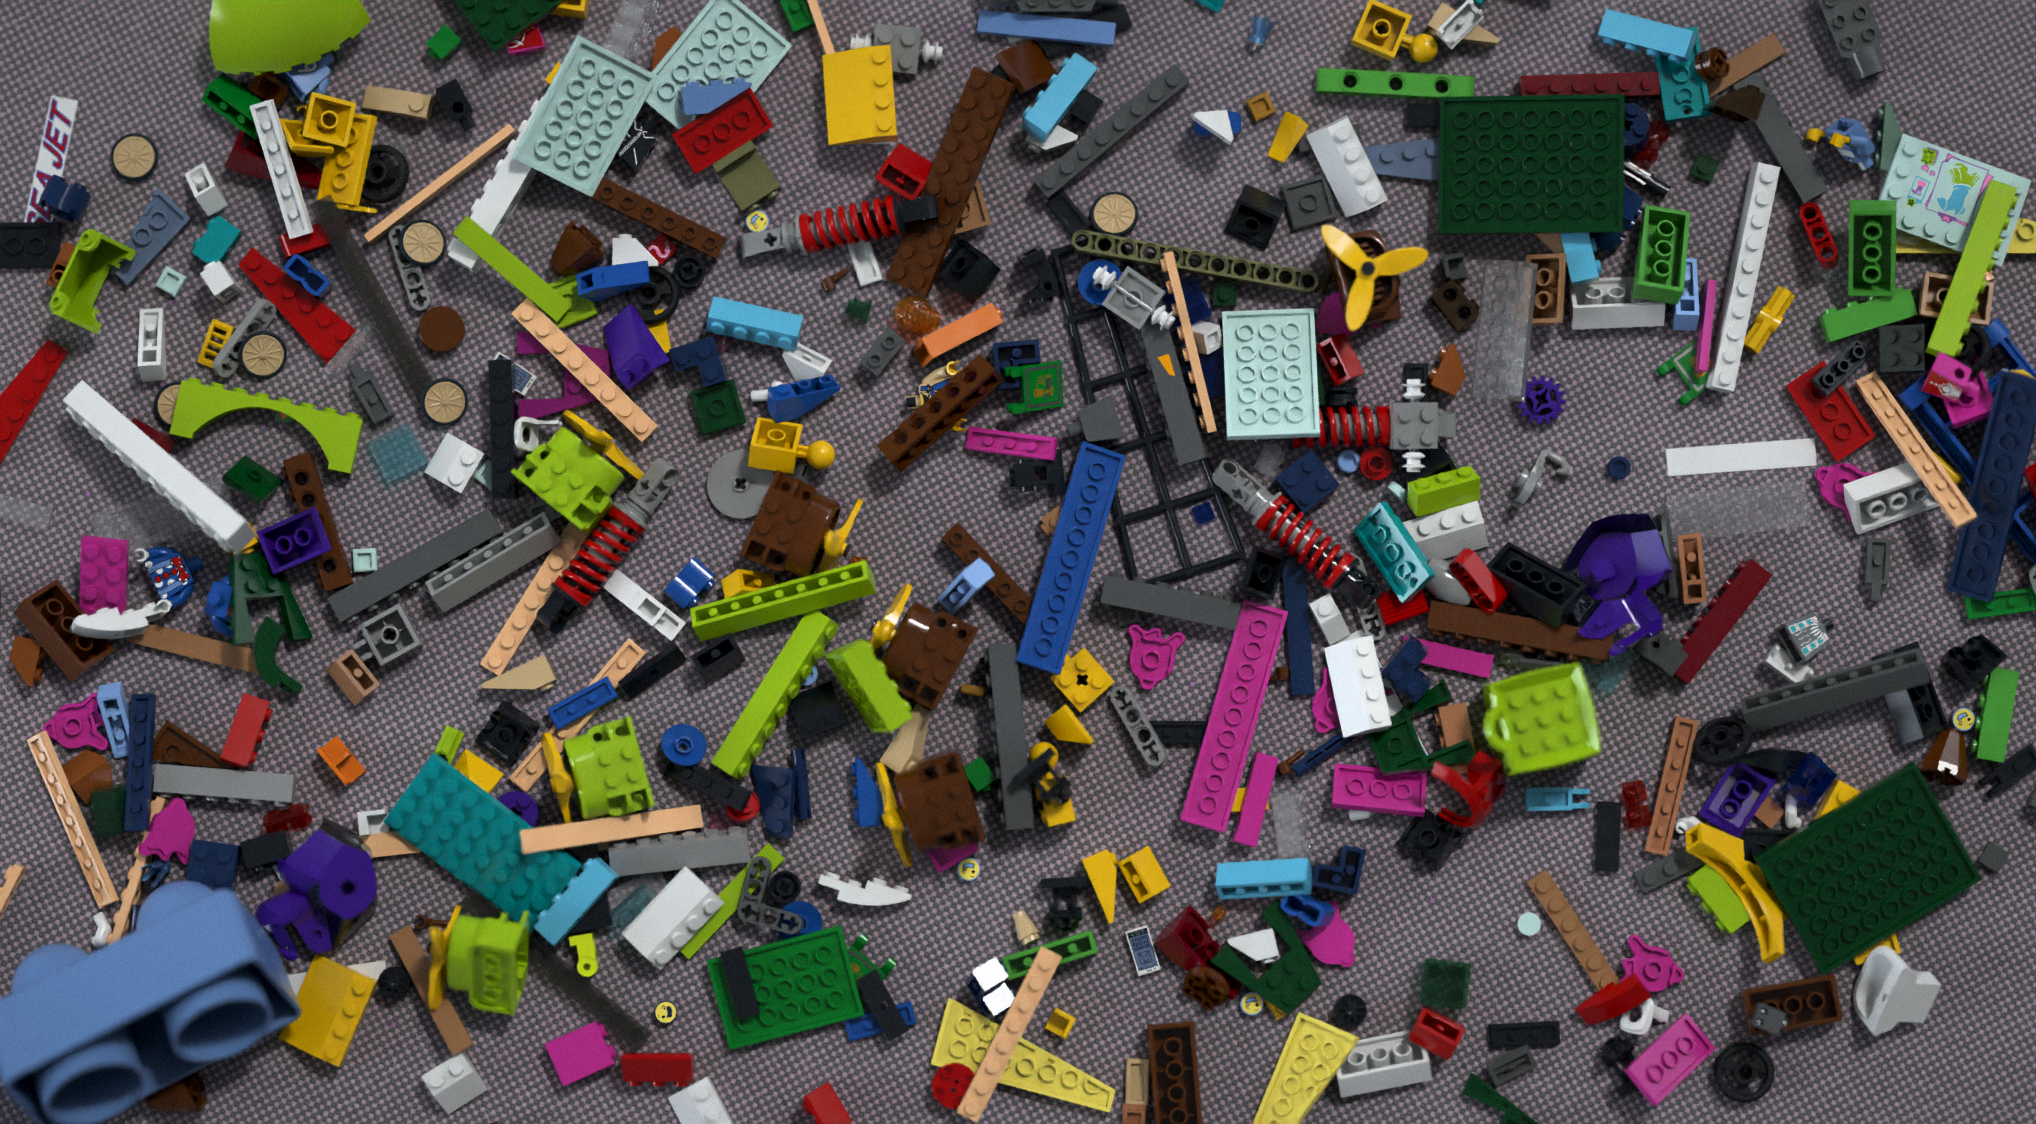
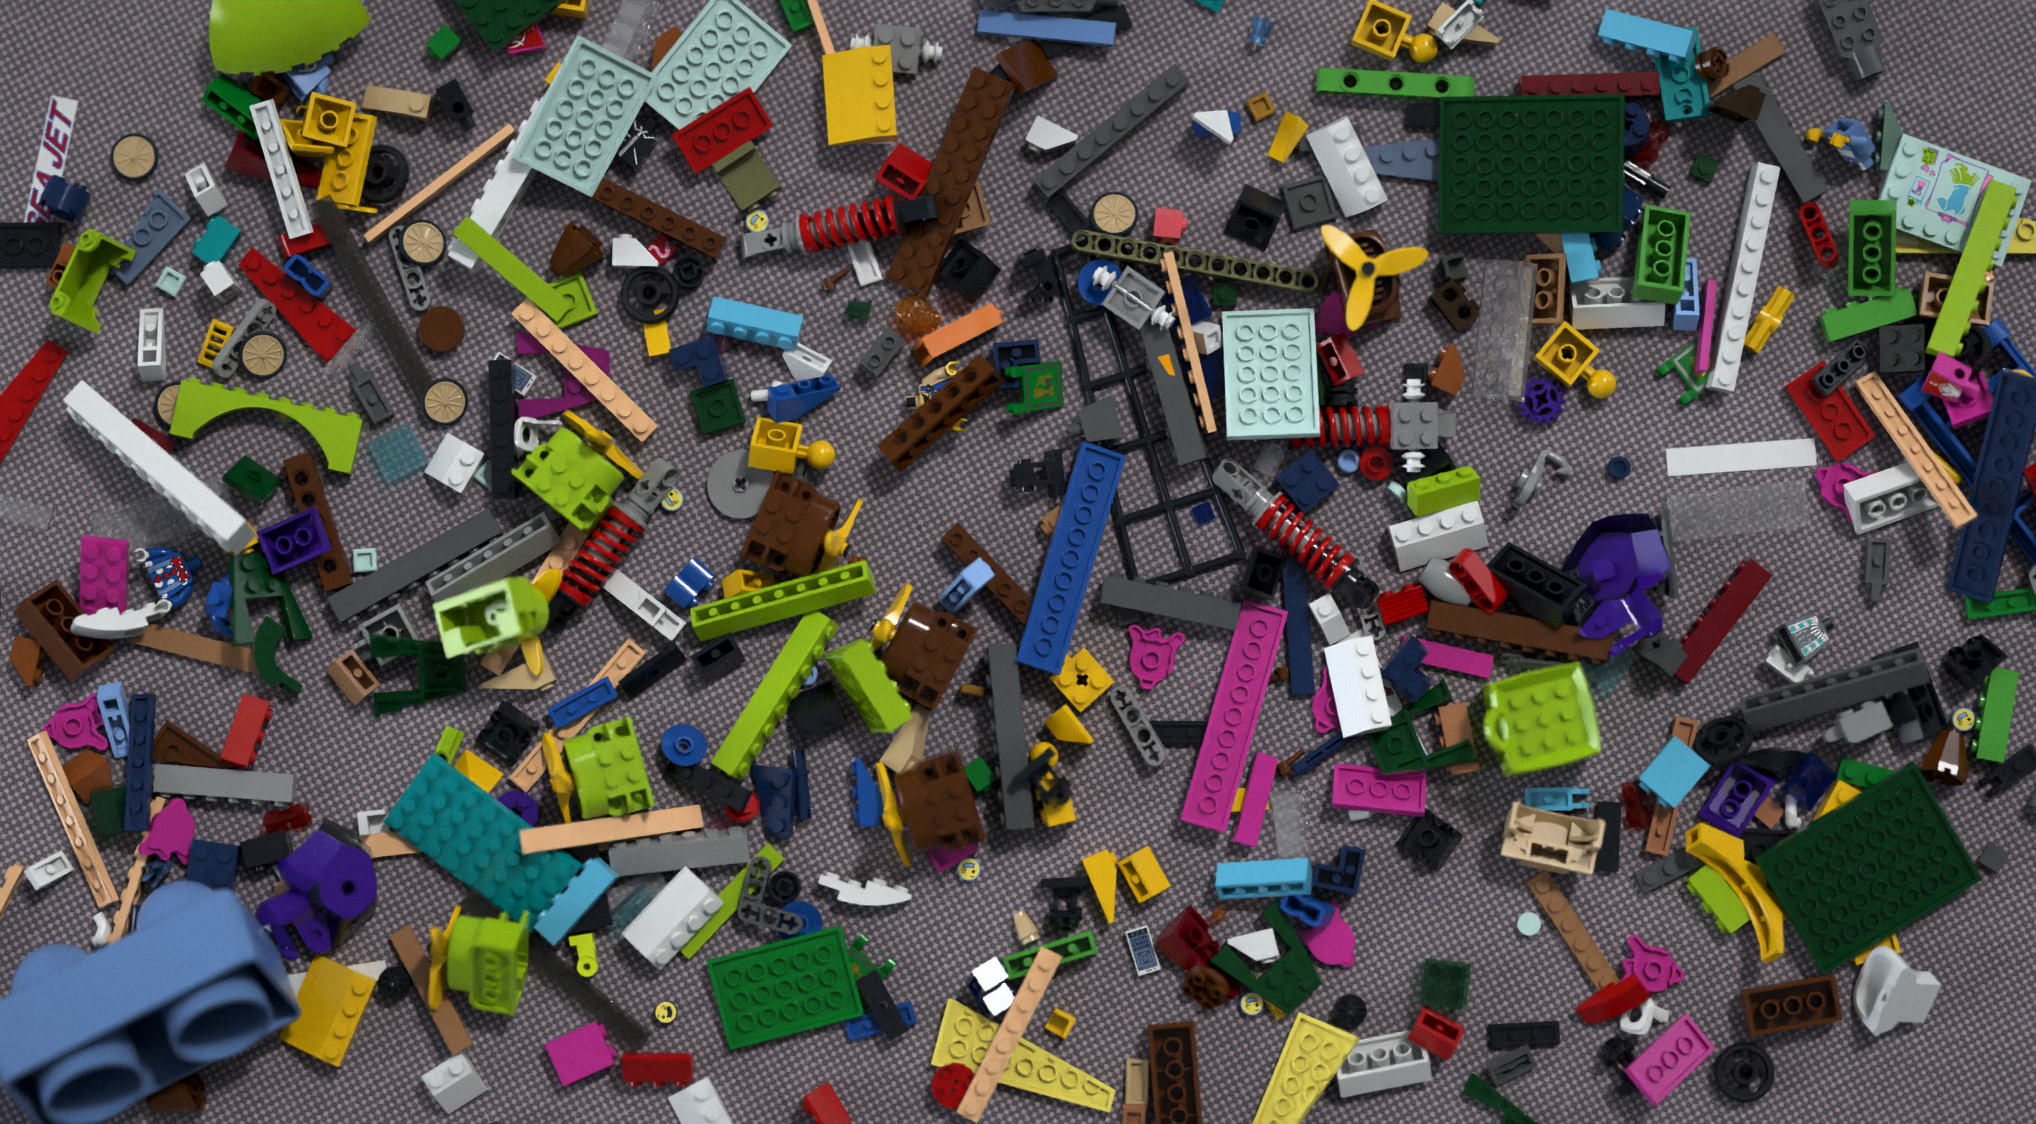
orange panel [316,736,367,786] -> none
reddish brown hand [414,915,448,929] -> none
blue slope [576,261,650,303] -> none
dark purple slope [603,304,670,391] -> none
medium blue slope [680,78,752,115] -> none
black tile [719,946,761,1019] -> none
dark pink tile [965,427,1058,461] -> none
medium azure brick [1021,52,1098,143] -> none
black brick [1069,89,1103,127] -> none
teal piece [1353,501,1437,603] -> none
red piece [1432,751,1507,828] -> none
white arm [1675,816,1702,834] -> none
nougat slope [1677,533,1707,604] -> none
dark grey brick [1749,1003,1788,1035] -> none
none -> white slope [24,850,74,891]
none -> dark green wing [369,633,466,718]
none -> lime brick [433,568,562,675]
none -> light yellow tile [661,488,684,511]
none -> coral brick [1153,208,1187,247]
none -> tan piece [1500,802,1605,876]
none -> yellow brick [1533,321,1616,399]
none -> medium azure brick [1636,736,1710,809]
none -> light grey hinge [1821,699,1893,744]
none -> green plate [1835,757,1895,788]

